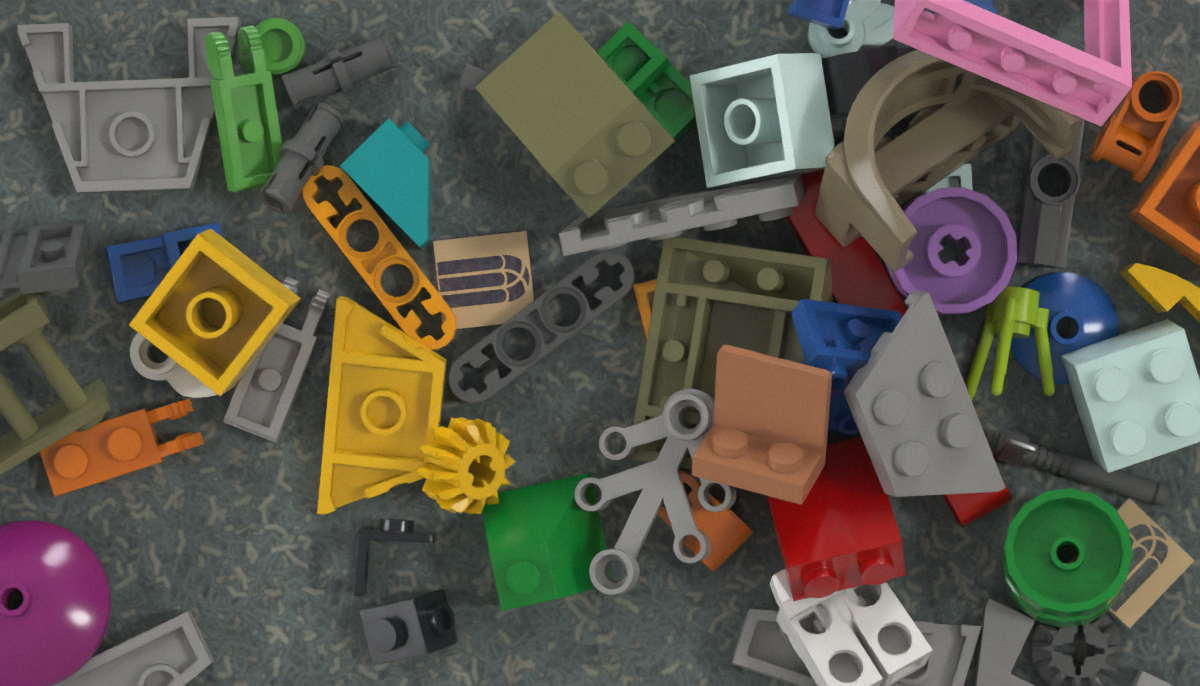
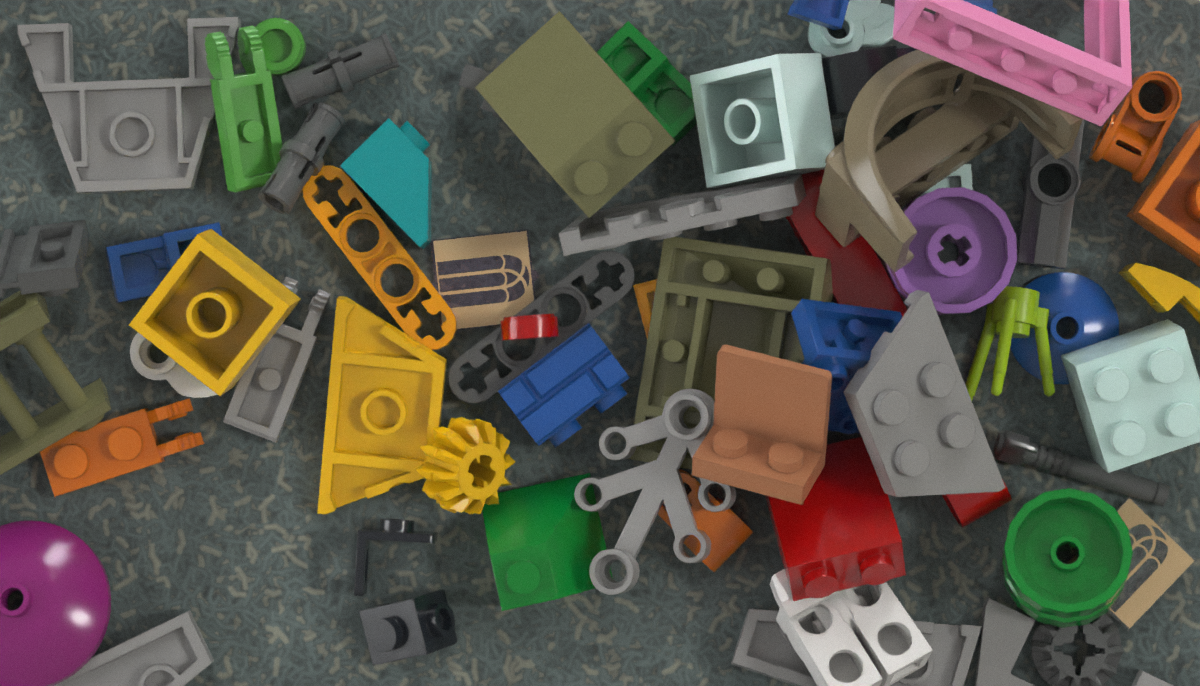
none -> blue brick [498,323,630,448]
none -> red tile [500,314,559,341]

